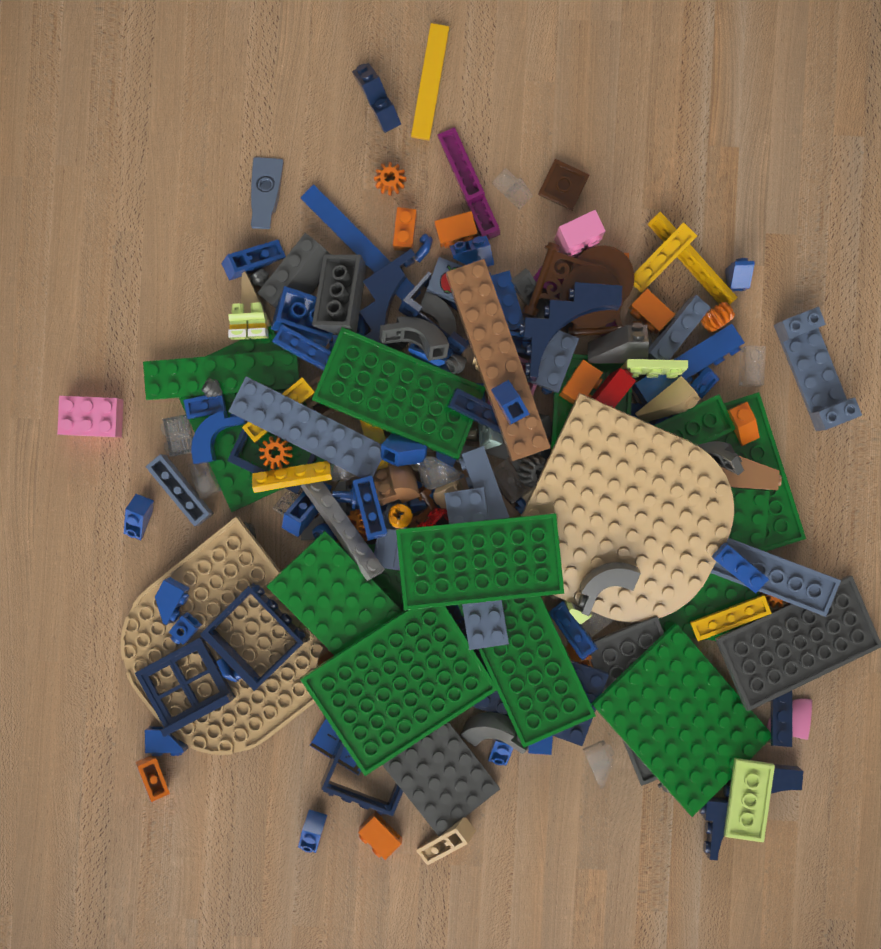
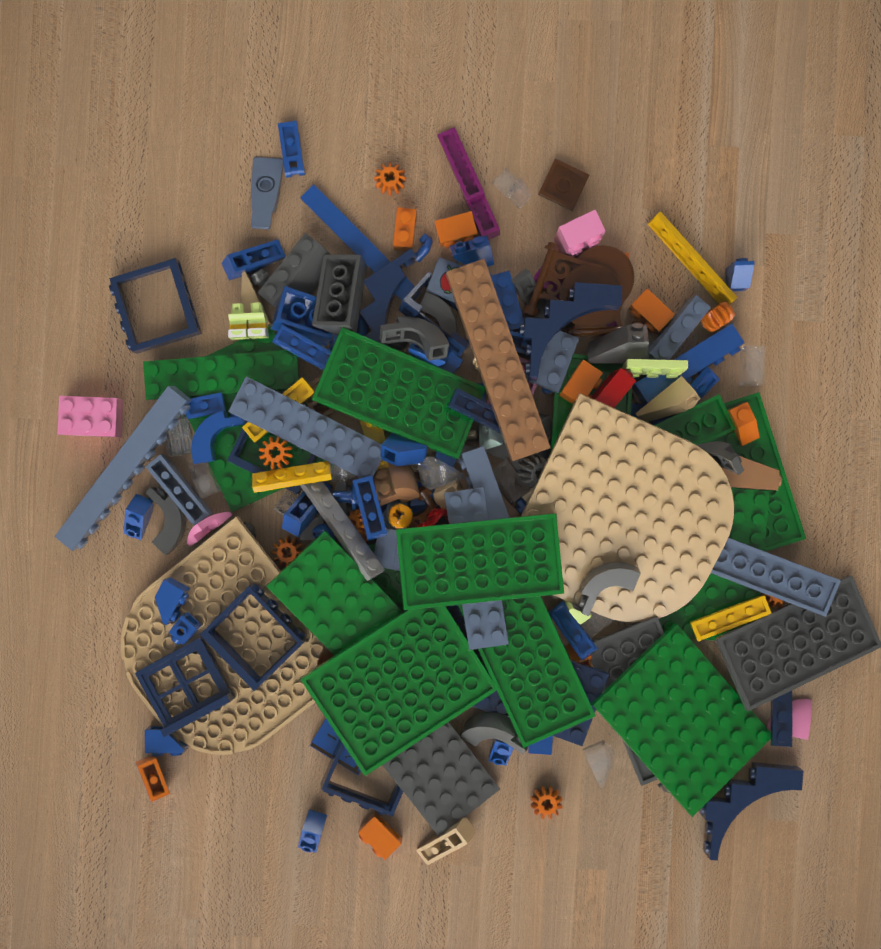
dark grey plate [201,378,222,397] -> none
blue arm [217,658,241,682] -> none
dark blue arch [352,63,401,133] -> none
yellow tile [411,23,449,141] -> none
dark grey plate [446,354,467,374] -> none
blue slope [491,380,529,425] -> none
yellow plate [634,222,698,293] -> none
blue plate [711,542,769,594] -> none
yellowish green tile [724,758,775,843] -> none
sand blue plate [774,307,862,431] -> none
none -> sand blue brick [54,386,192,551]
none -> dark blue window [109,258,202,354]
none -> dark grey arch [145,487,186,555]
none -> bright pink brick [187,512,232,547]
none -> orange gear [271,536,303,567]
none -> blue plate [278,121,305,178]
none -> orange gear [530,785,563,819]

